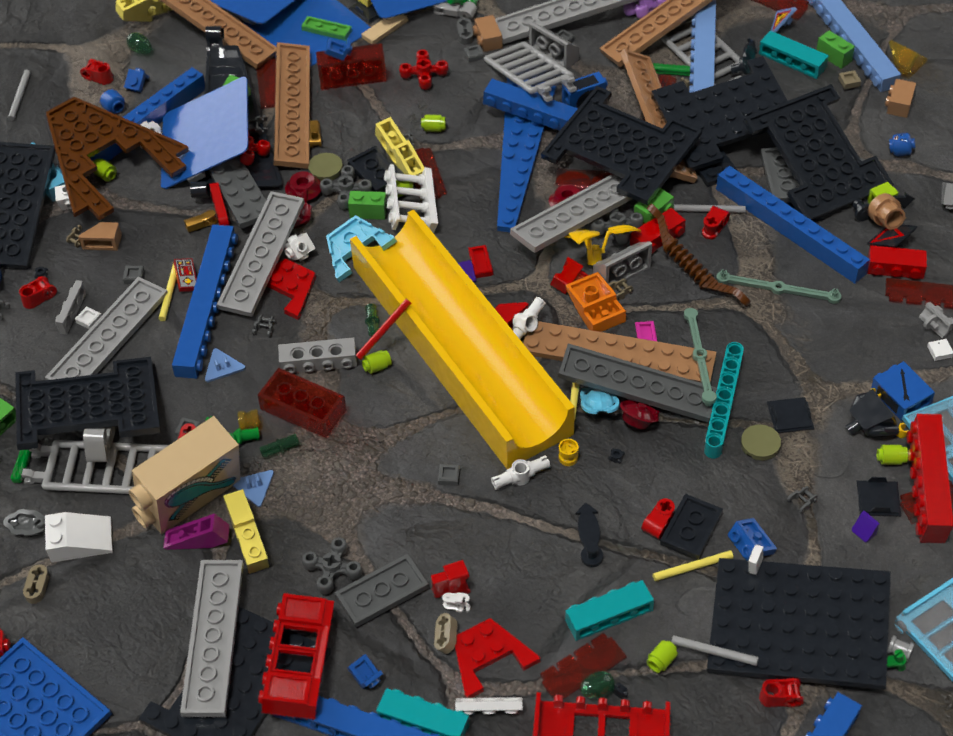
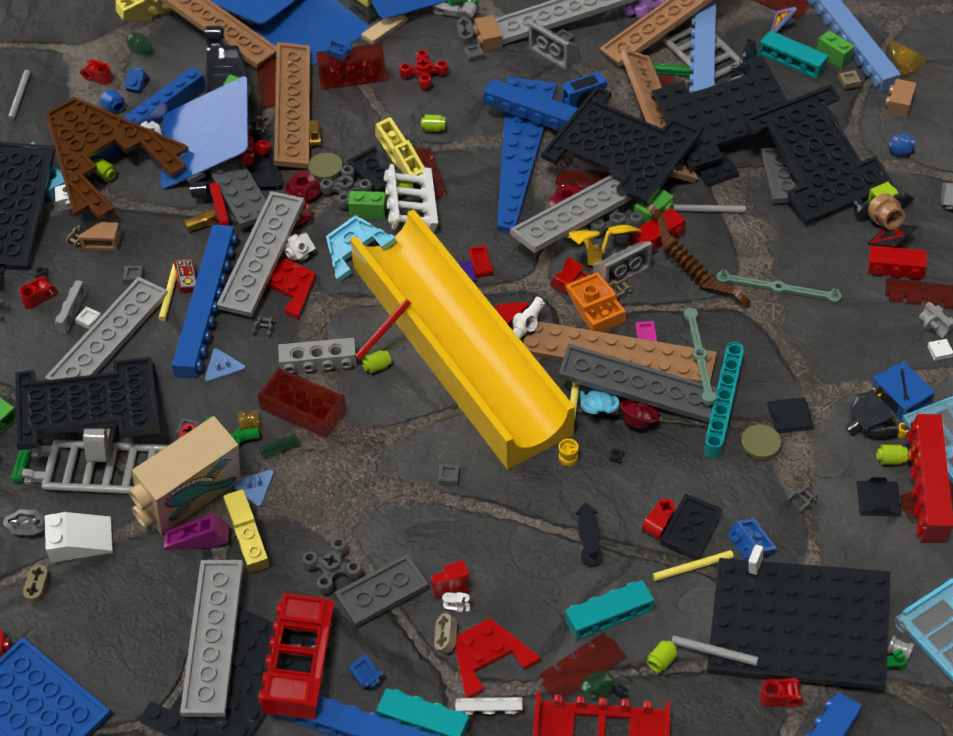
bright green tile [301,16,352,41] -> none
clear green axle [365,303,380,337] -> none
light grey bar [484,41,577,102] -> none
white pin [491,455,550,490] -> none
red piece [702,206,730,239] -> none
blue brick [716,166,870,284] -> none
dark purple slope [852,511,879,543] -> none

